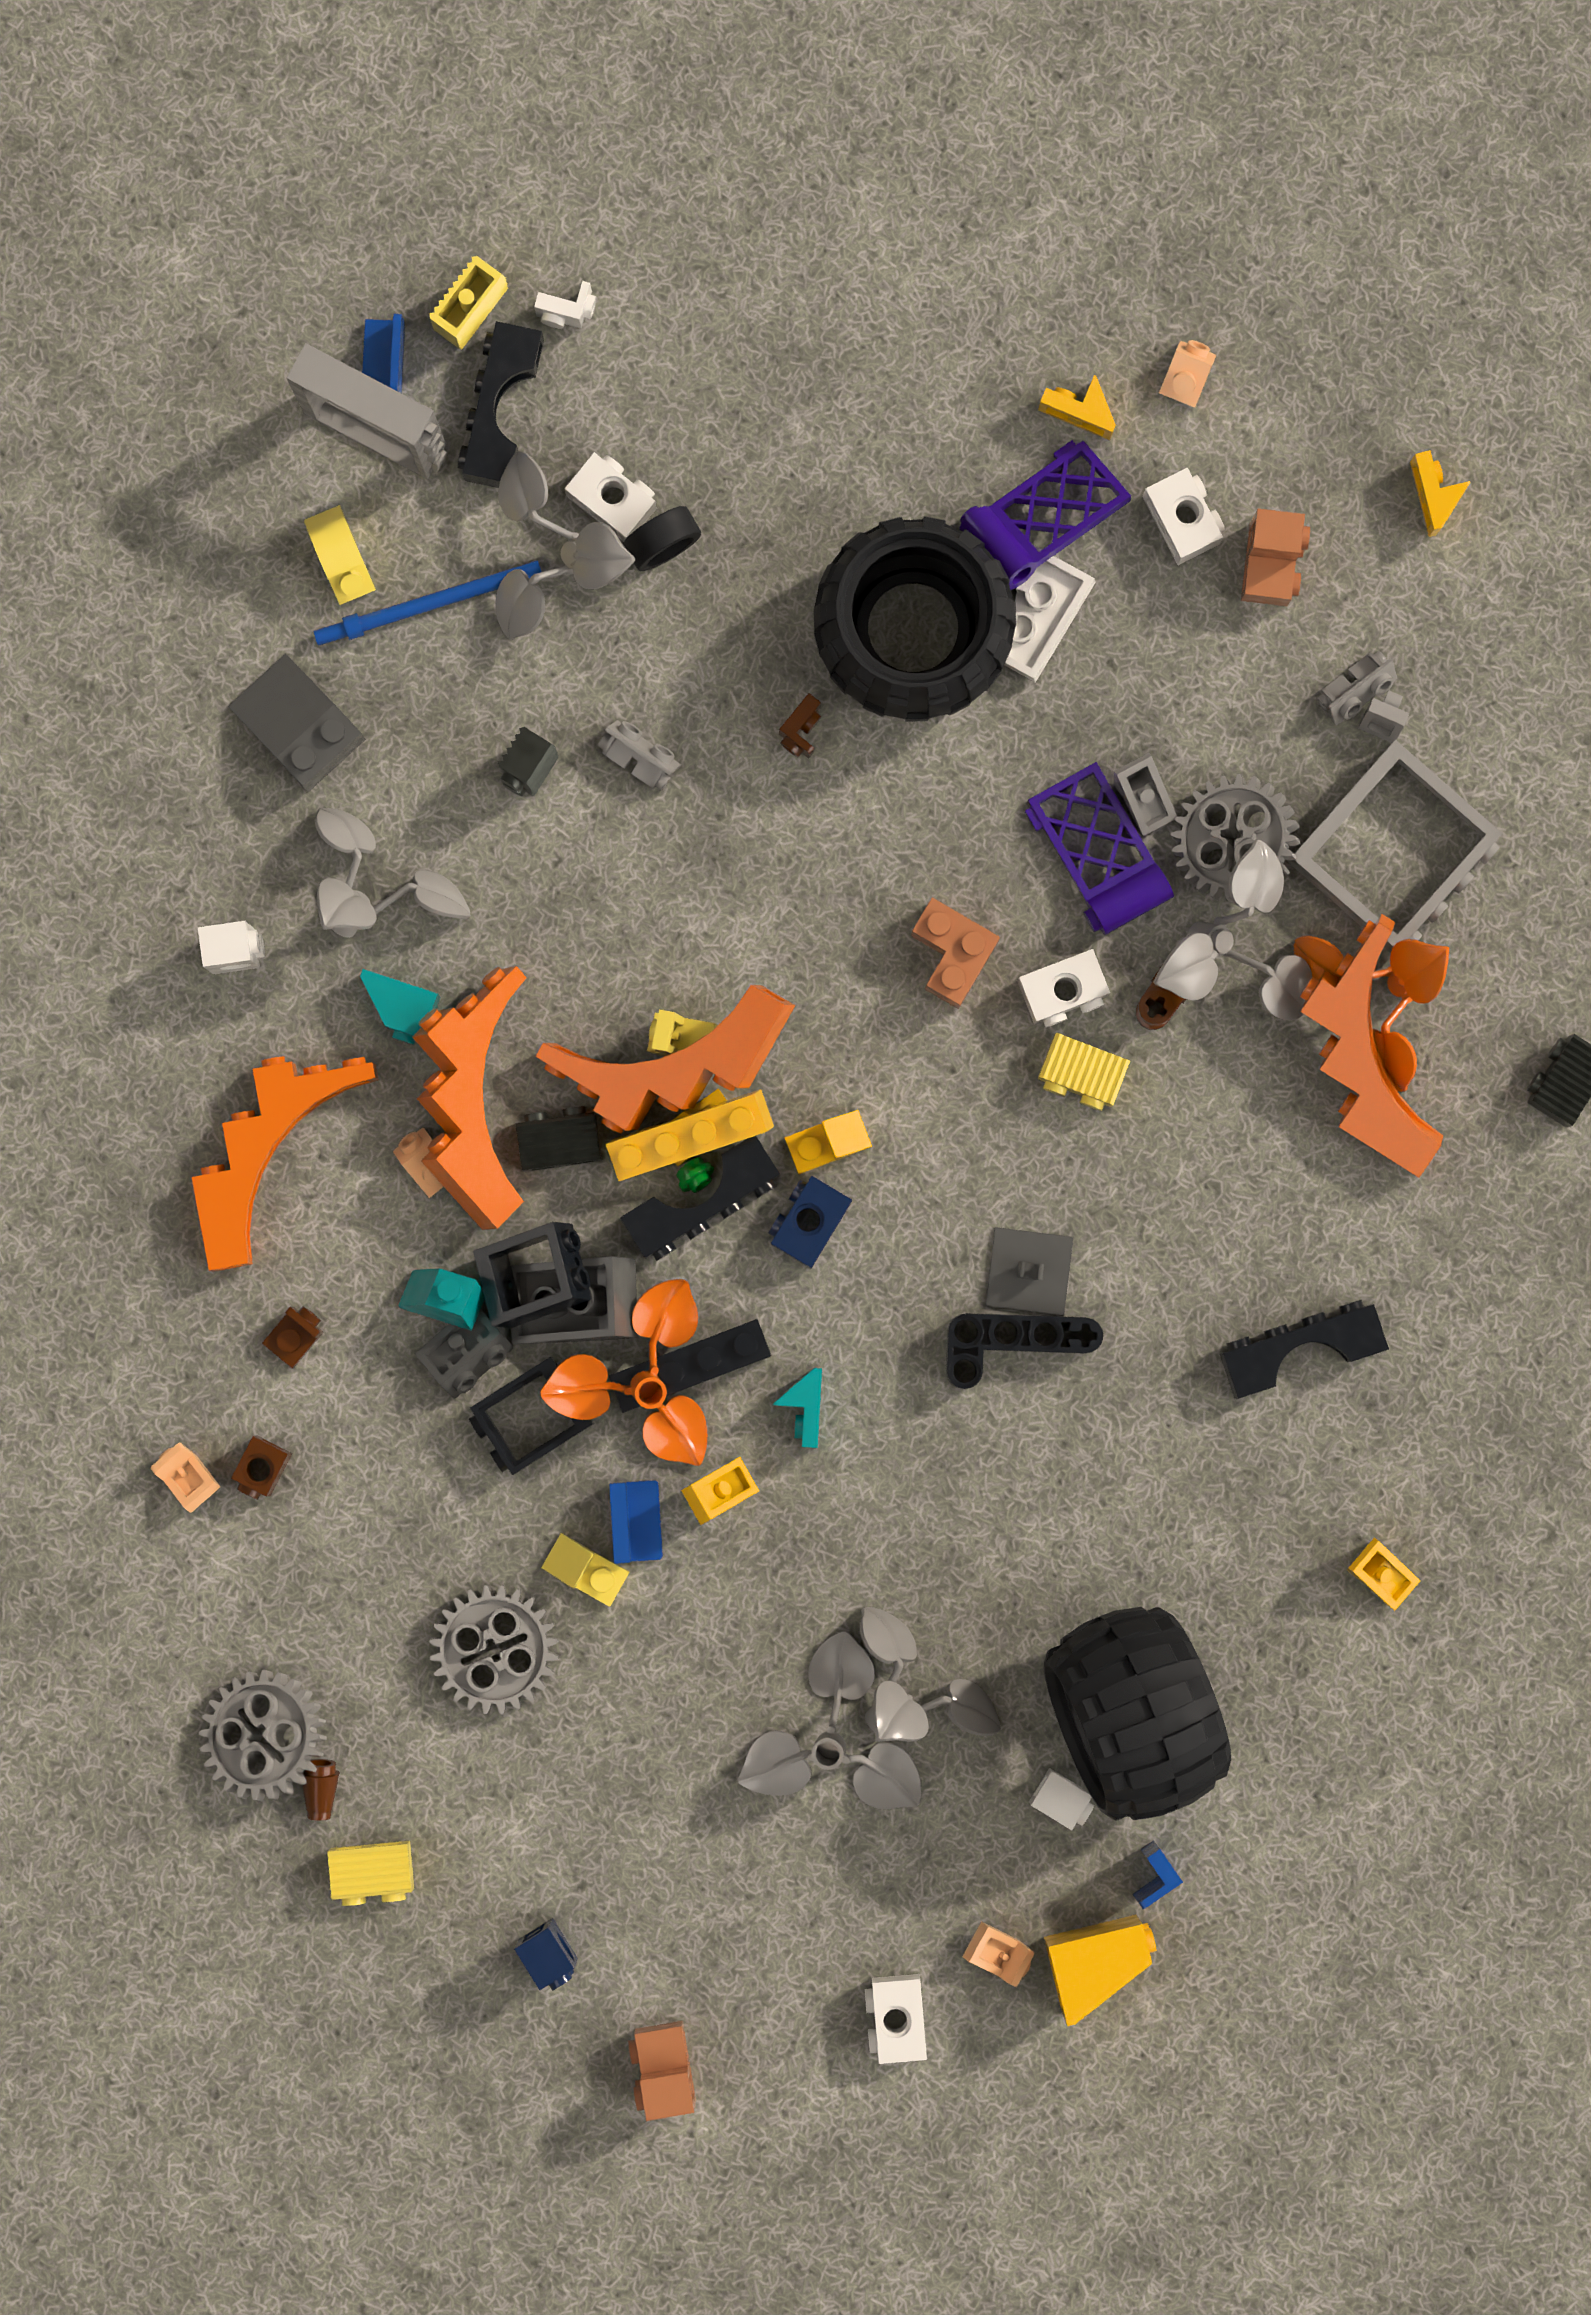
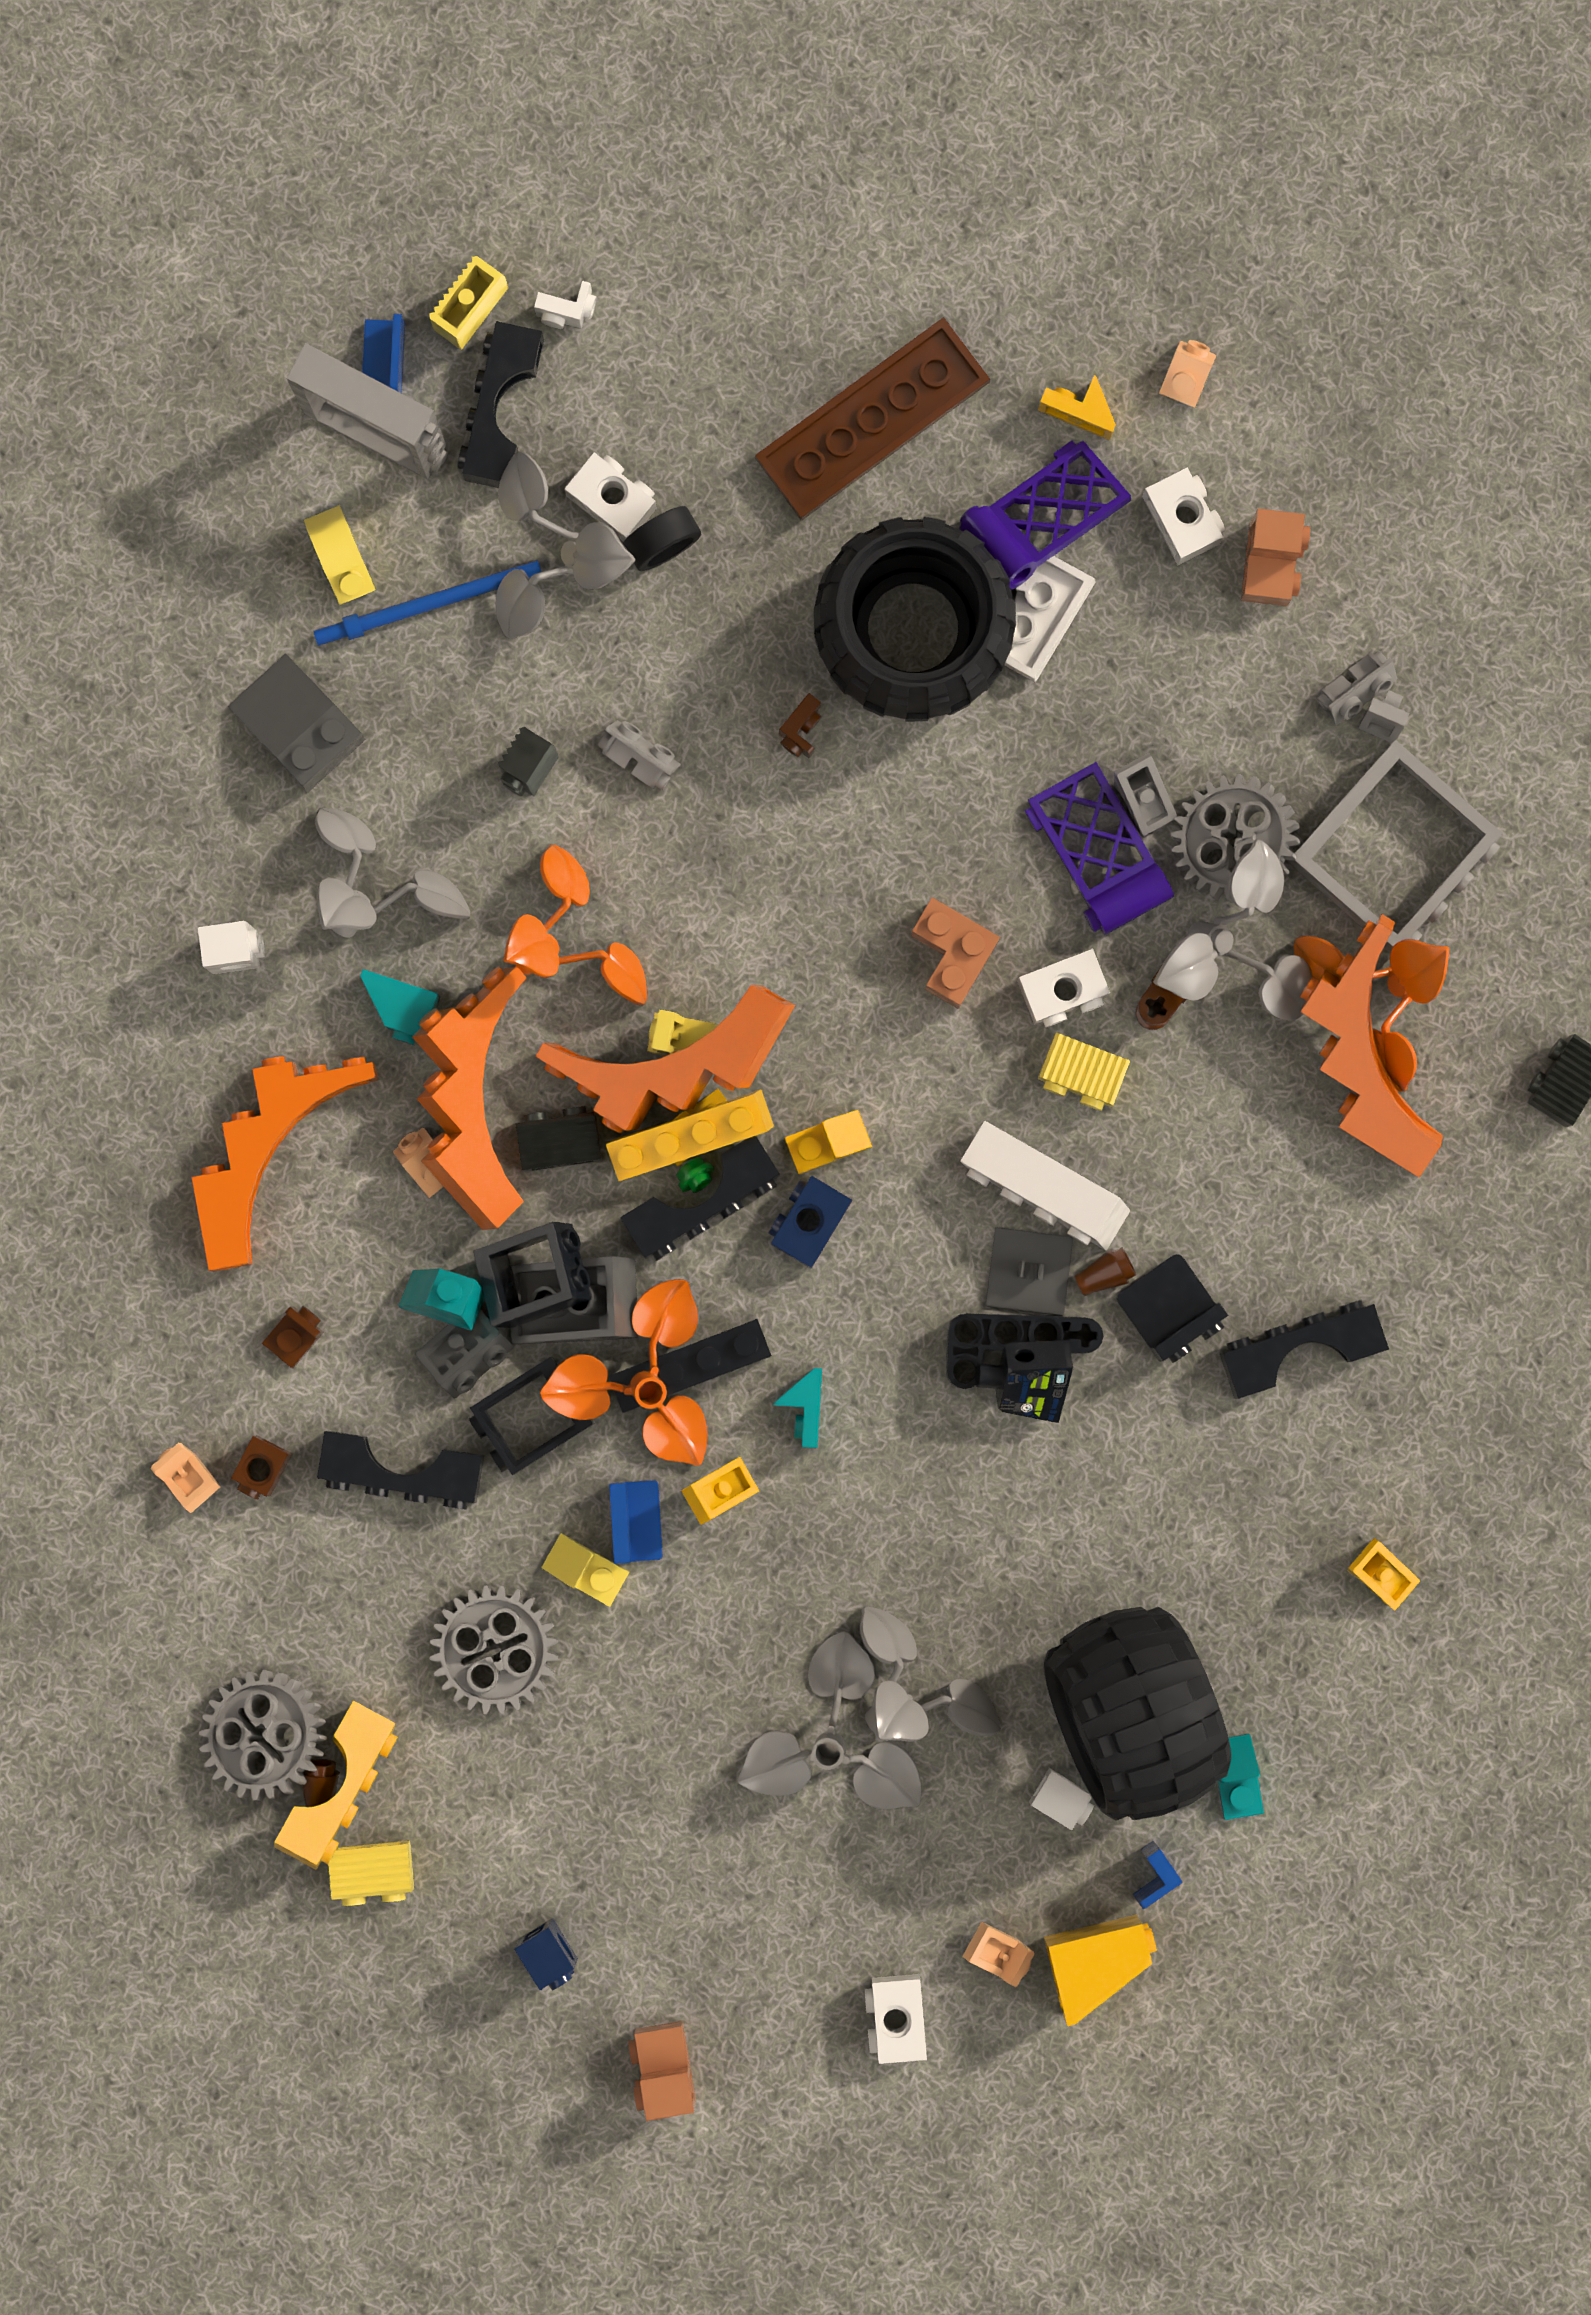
yellow slope [1410,450,1470,537] -> none
none -> yellow arch [274,1701,398,1870]
none -> black arch [317,1431,484,1510]
none -> orange plant [503,844,647,1006]
none -> reddish brown plate [755,317,990,521]
none -> white wedge [960,1121,1130,1251]
none -> torso [976,1340,1073,1423]
none -> reddish brown cone [1074,1247,1136,1296]
none -> black bracket [1117,1254,1229,1363]
none -> teal slope [1217,1734,1264,1820]

